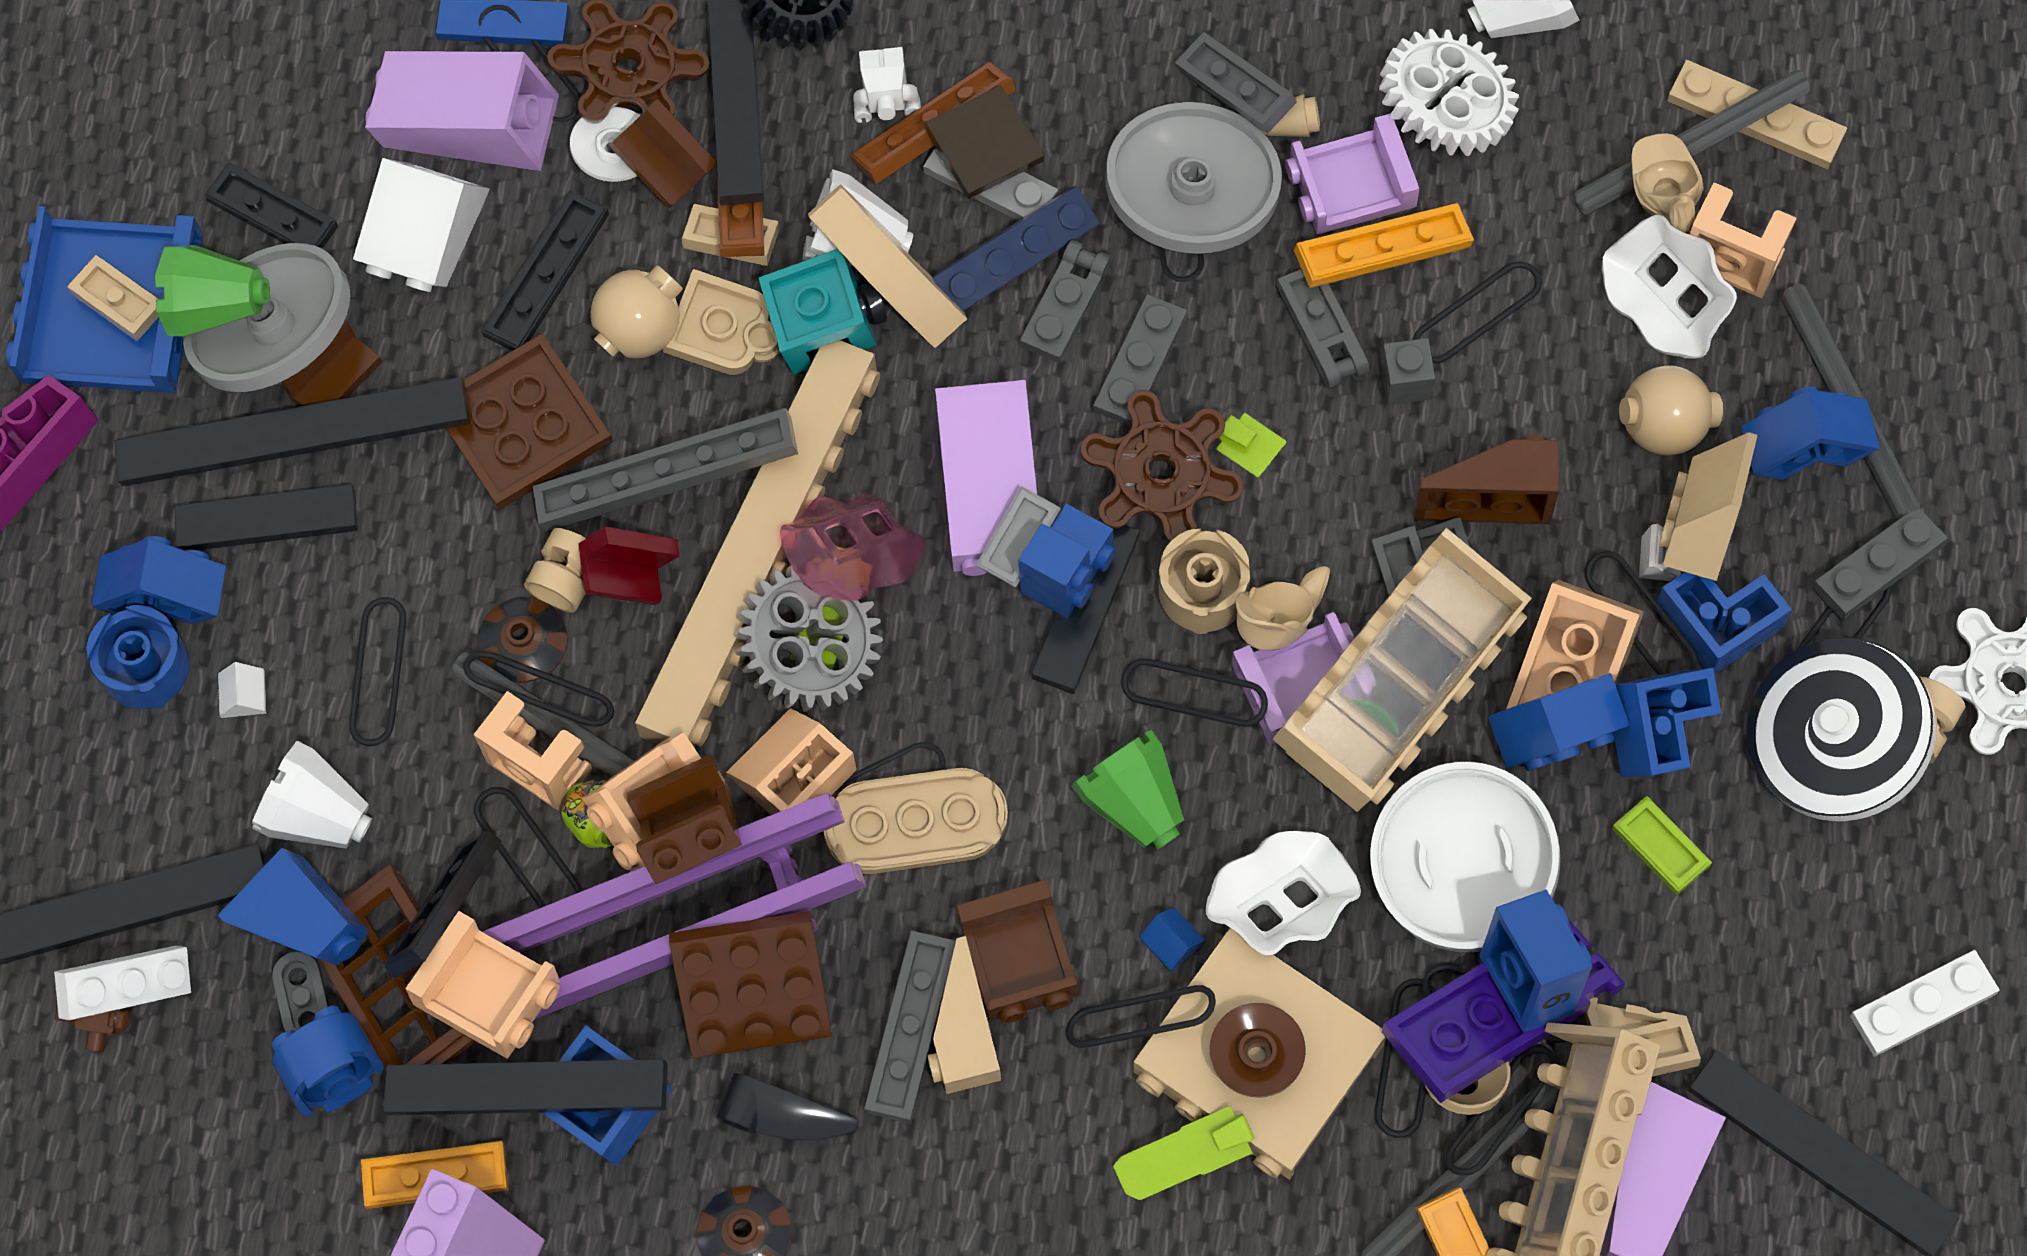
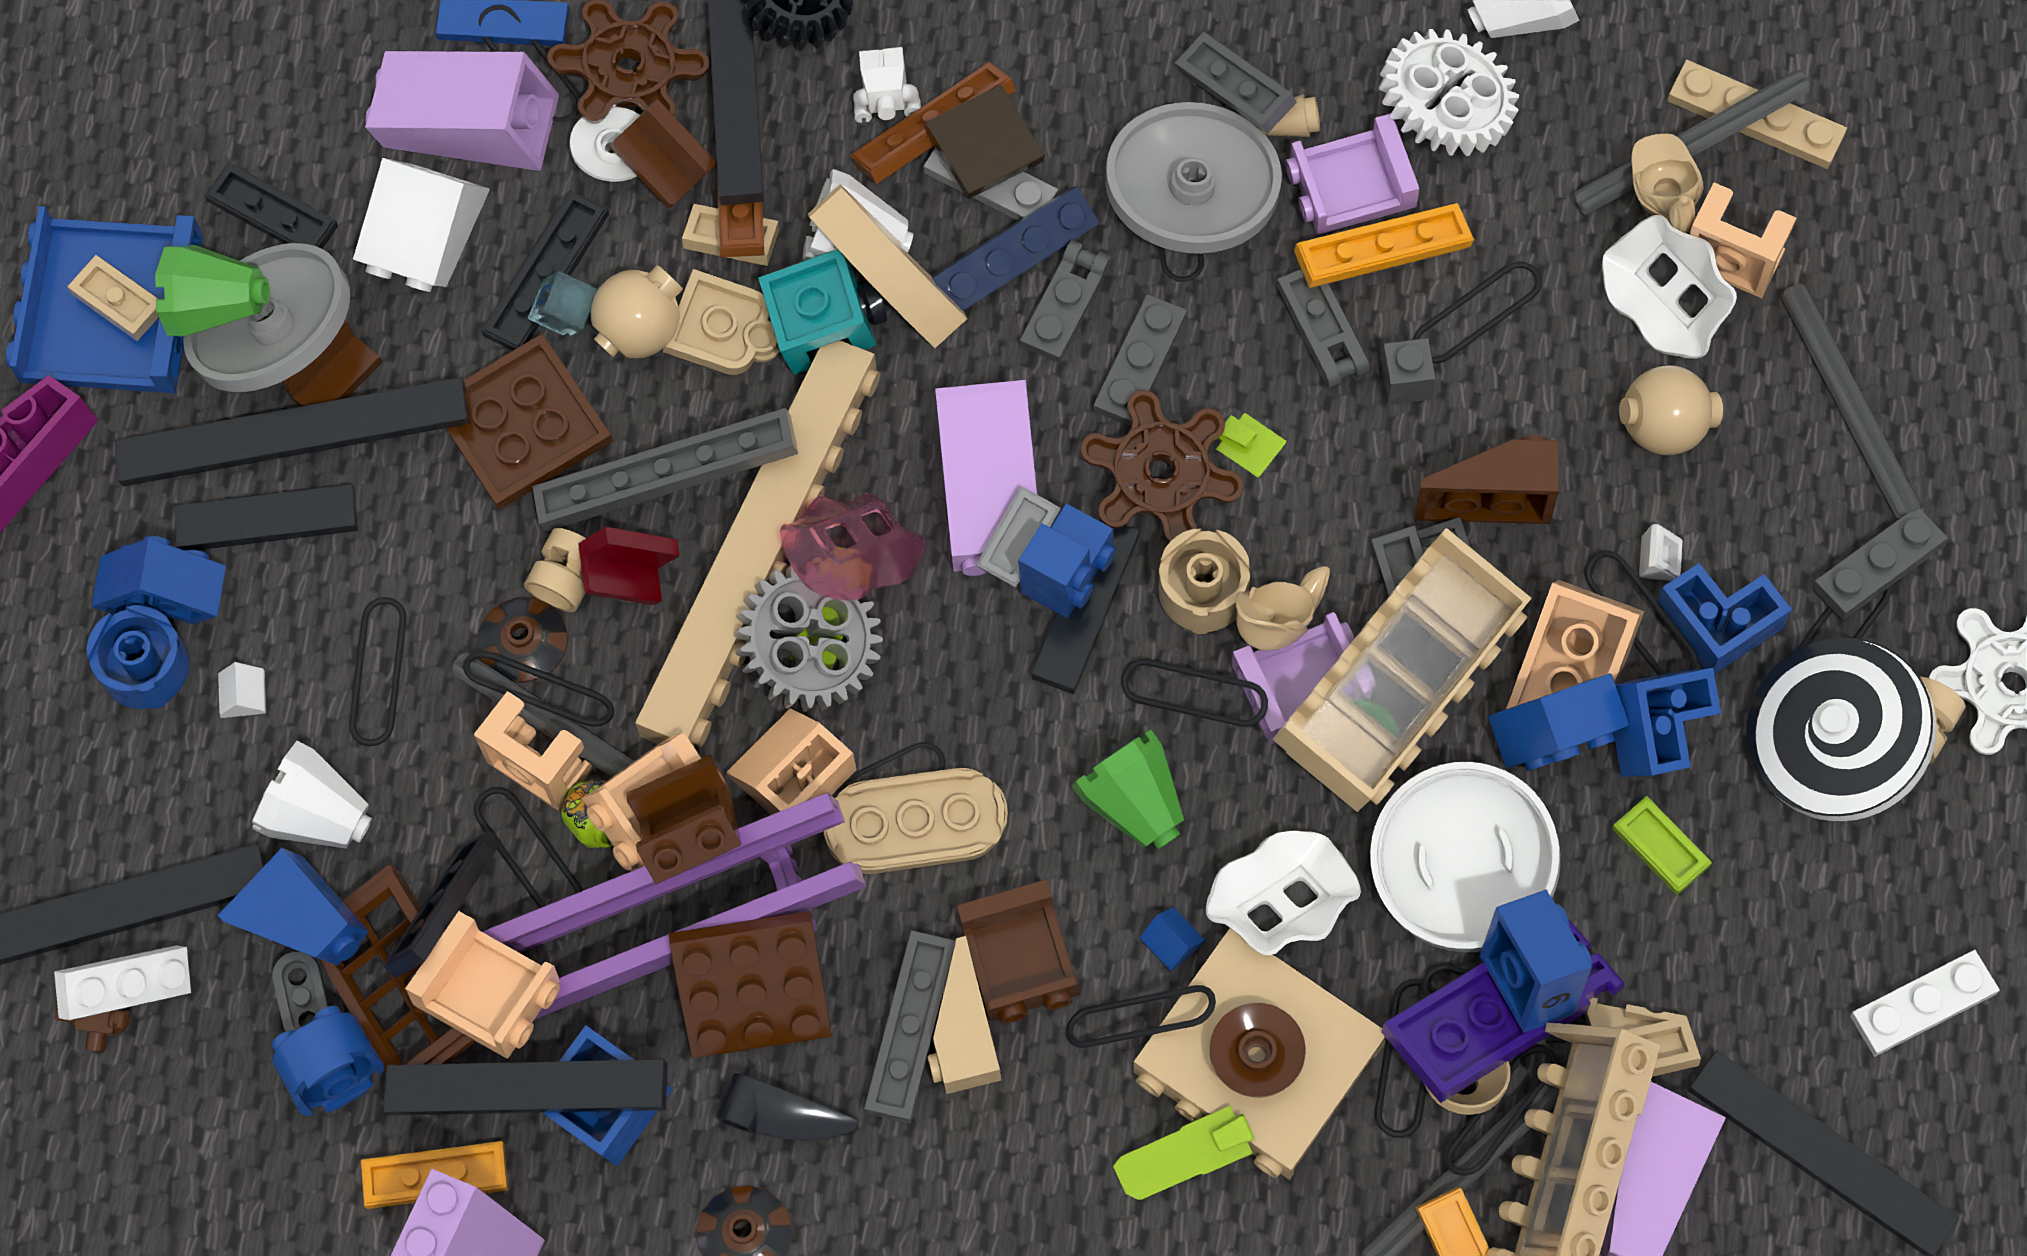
tan slope [1659,432,1757,581] -> none
blue brick [1741,387,1880,480] -> none
none -> clear light blue brick [528,271,598,337]

